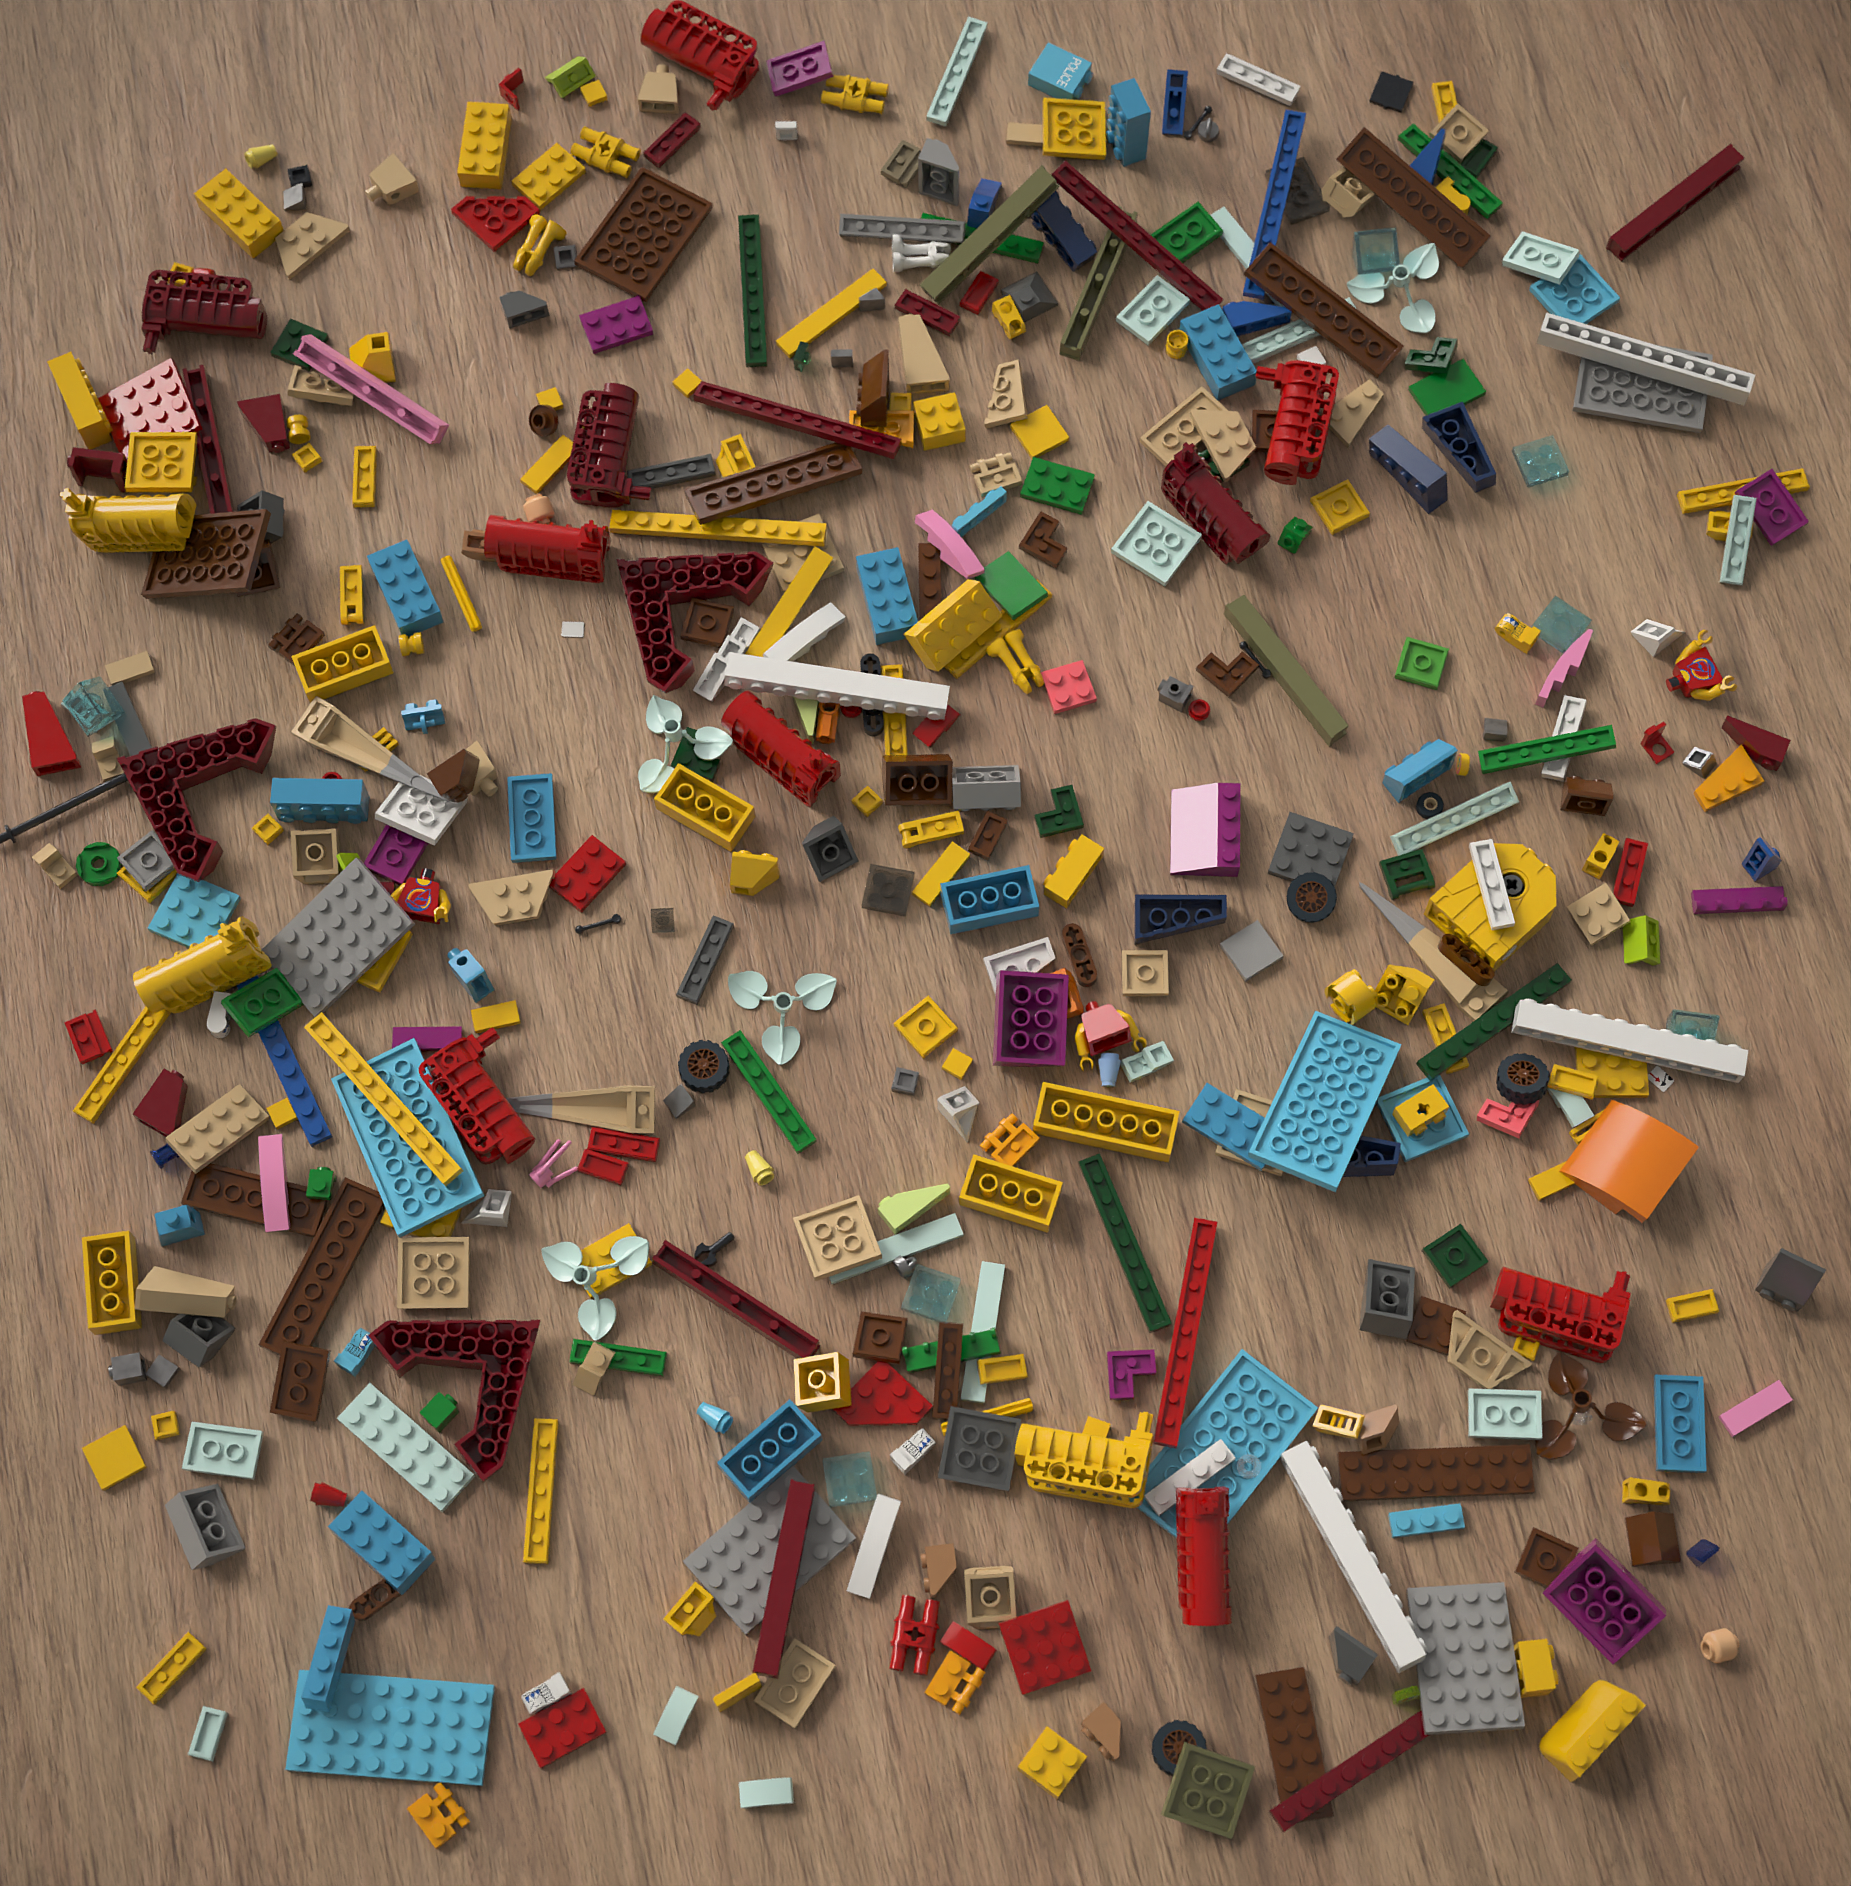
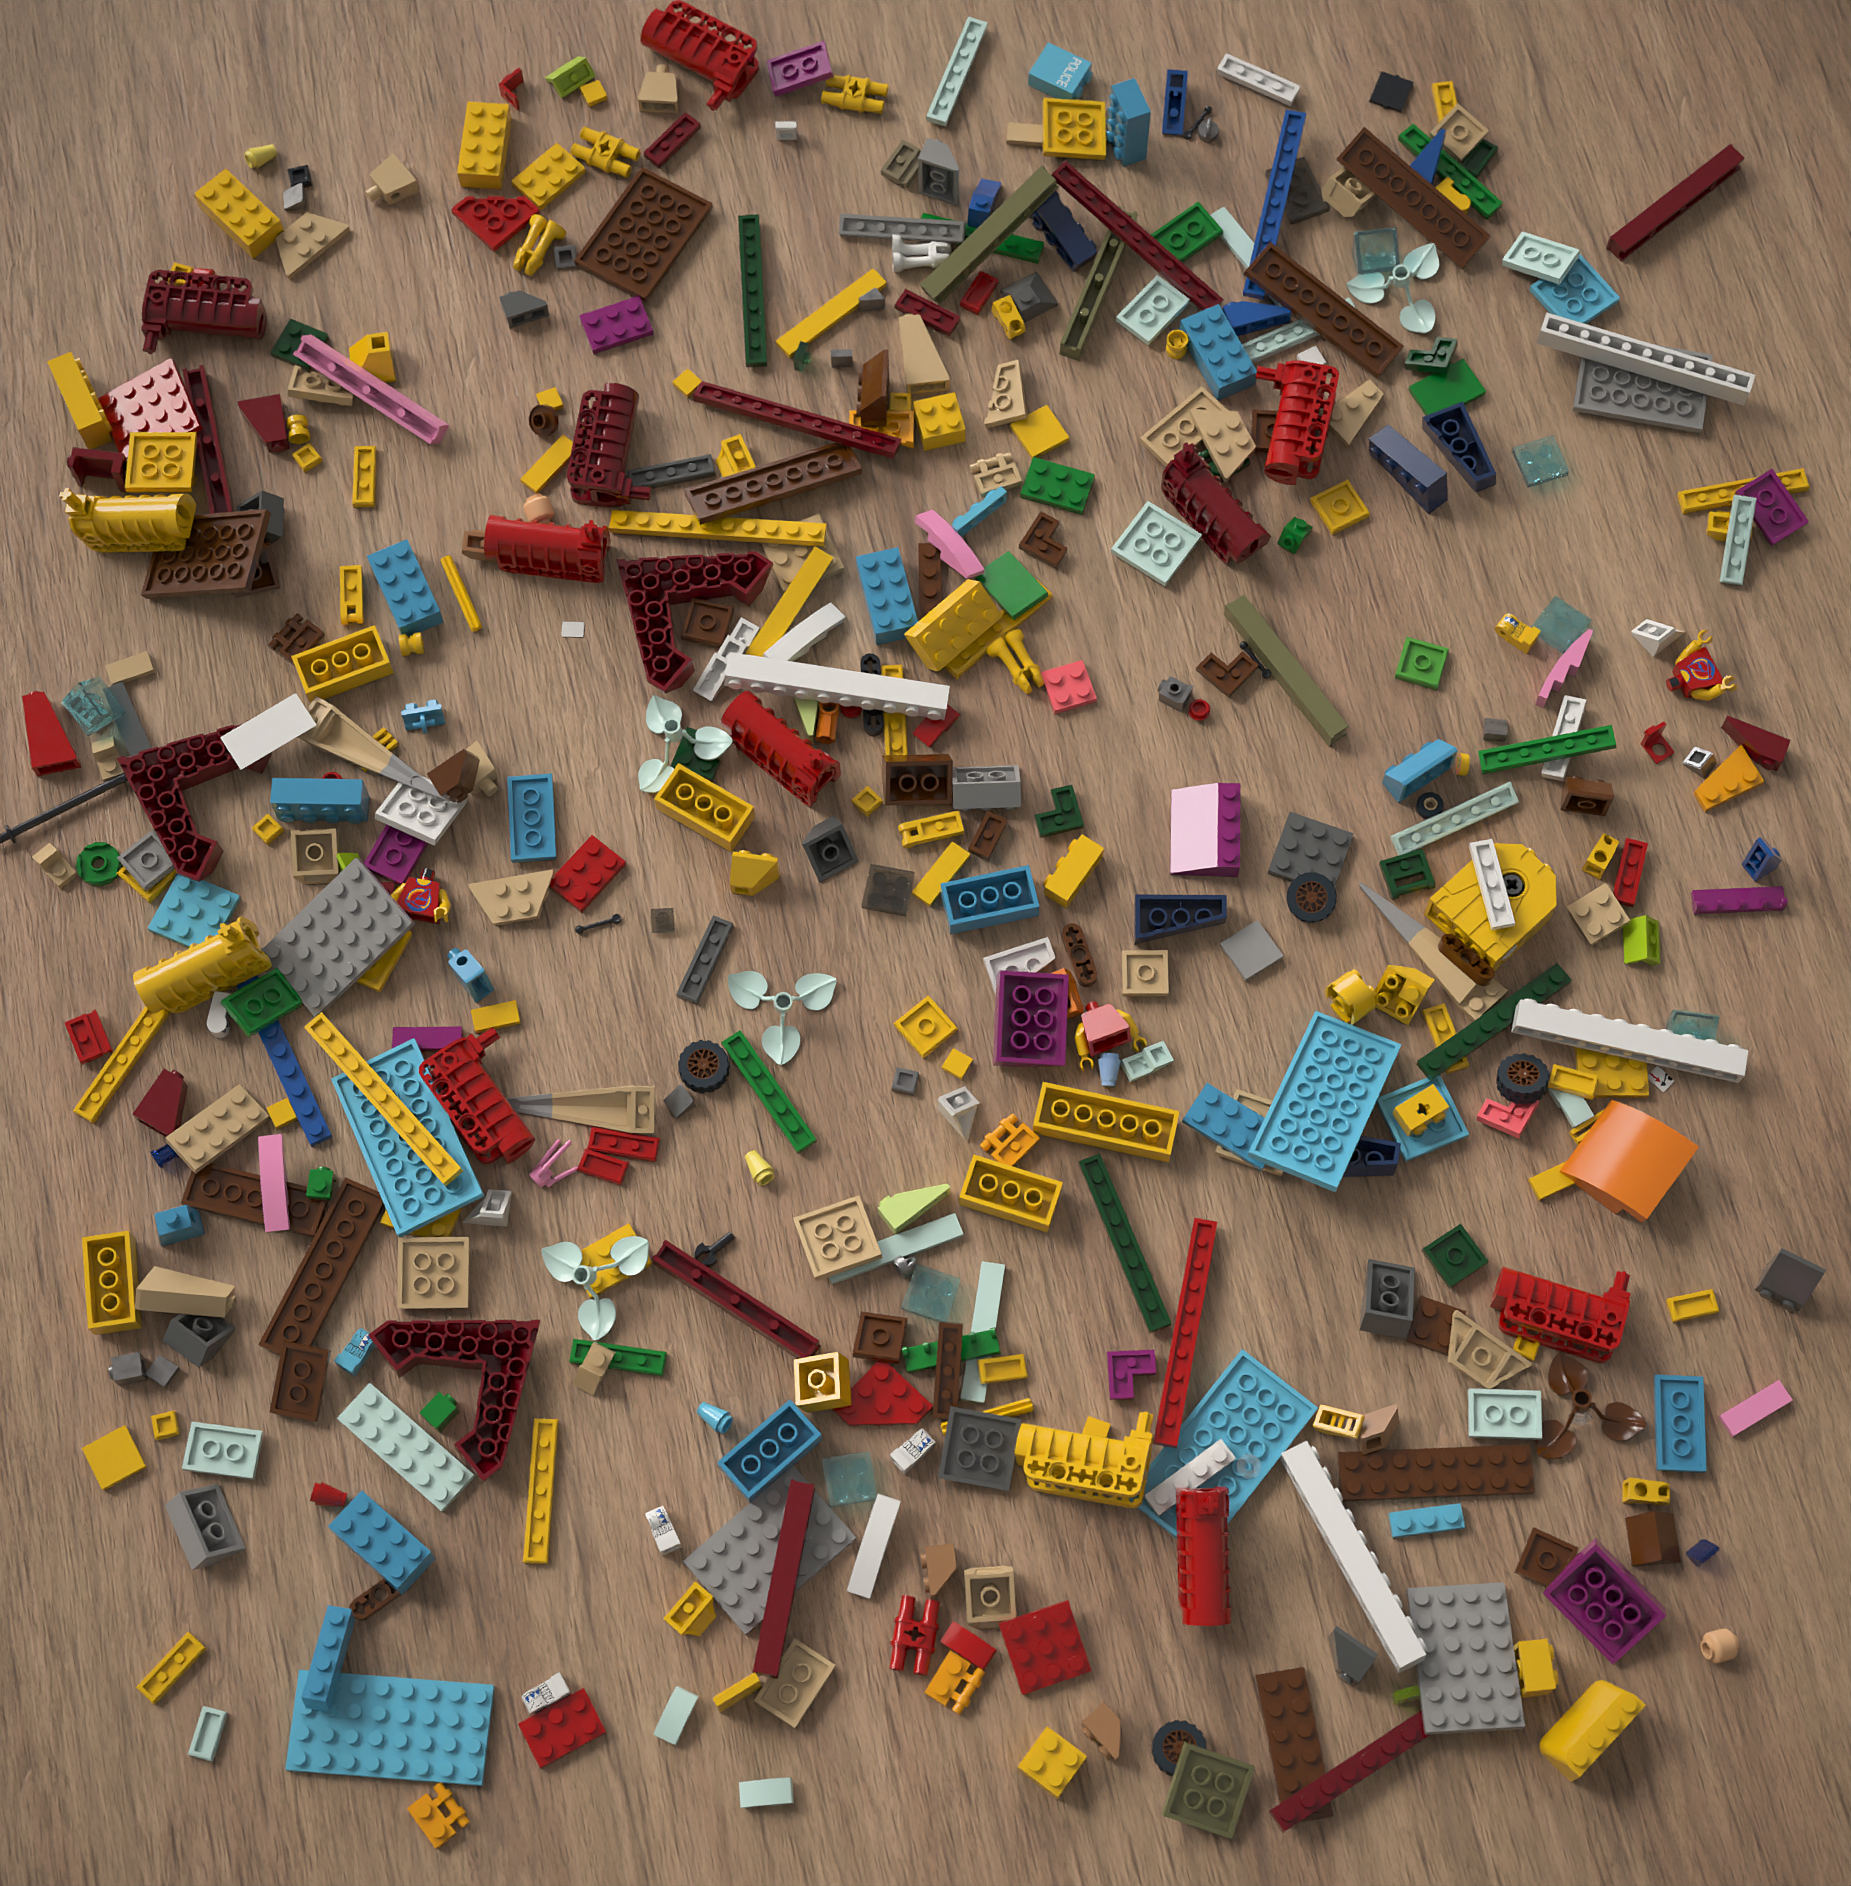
none -> white sticker [220,693,316,770]
none -> white leg [645,1506,682,1556]

